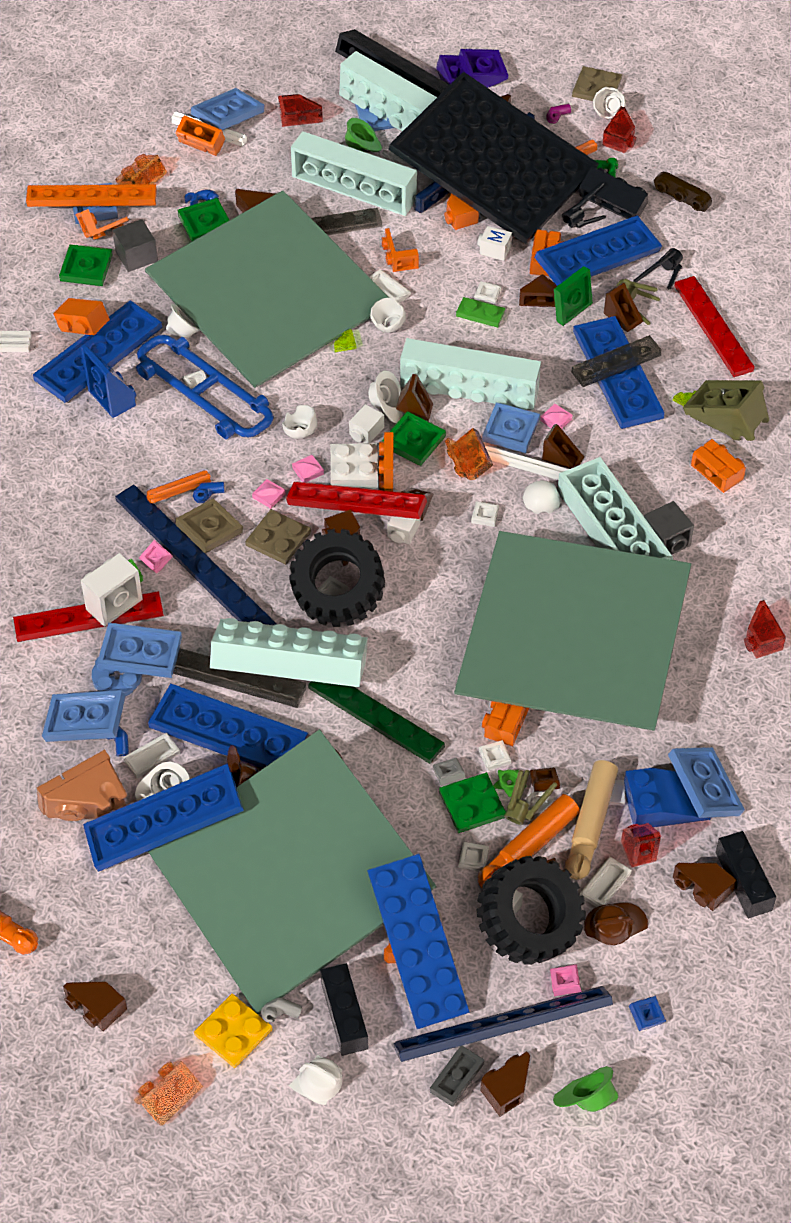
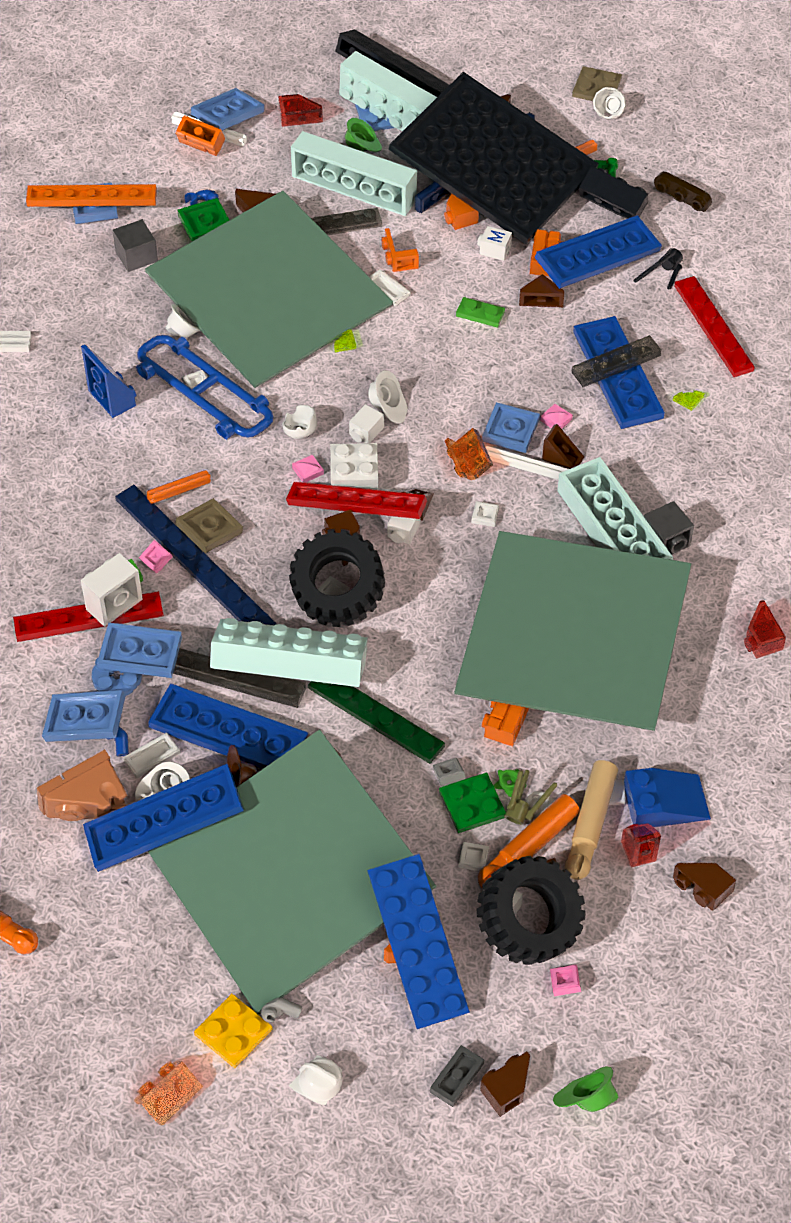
blue plate [33,300,162,403] -> none
orange brick [53,298,110,335] -> none
green plate [59,244,113,286] -> none
reddish brown slope [63,981,127,1031] -> none
orange bracket [75,209,129,240] -> none
clear orange bracket [115,154,167,185] -> none
blue arm [193,481,224,503] -> none
dark tan plate [245,509,311,565] -> none
bright pink tile [252,479,286,509] -> none
black brick [320,963,368,1056] -> none
white hair [370,298,406,333] -> none
orange plate [379,432,393,492] -> none
green plate [382,411,446,466] -> none
dark blue tile [393,986,613,1062] -> none
reddish brown slope [396,374,433,421] -> none
light aqua brick [400,338,541,410] -> none
dark purple slope [436,49,509,88] -> none
white tile [474,281,502,305] -> none
white tile [479,740,511,771] -> none
white hair [522,480,561,514] -> none
reddish brown tile [530,767,560,792] -> none
magenta arm [546,103,571,124] -> none
green plate [554,266,593,326] -> none
black plant [562,182,606,228] -> none
white tile [580,856,632,907] -> none
reddish brown piece [584,902,648,945] -> none
clear red slope [602,106,637,153] -> none
reddish brown slope [604,283,644,332] -> none
olive plant [616,278,660,325] -> none
blue tile [629,996,666,1031] -> none
medium blue plate [668,747,745,818] -> none
olive piece [683,380,769,441] -> none
orange brick [691,439,746,493] -> none
black brick [715,831,776,919] -> none

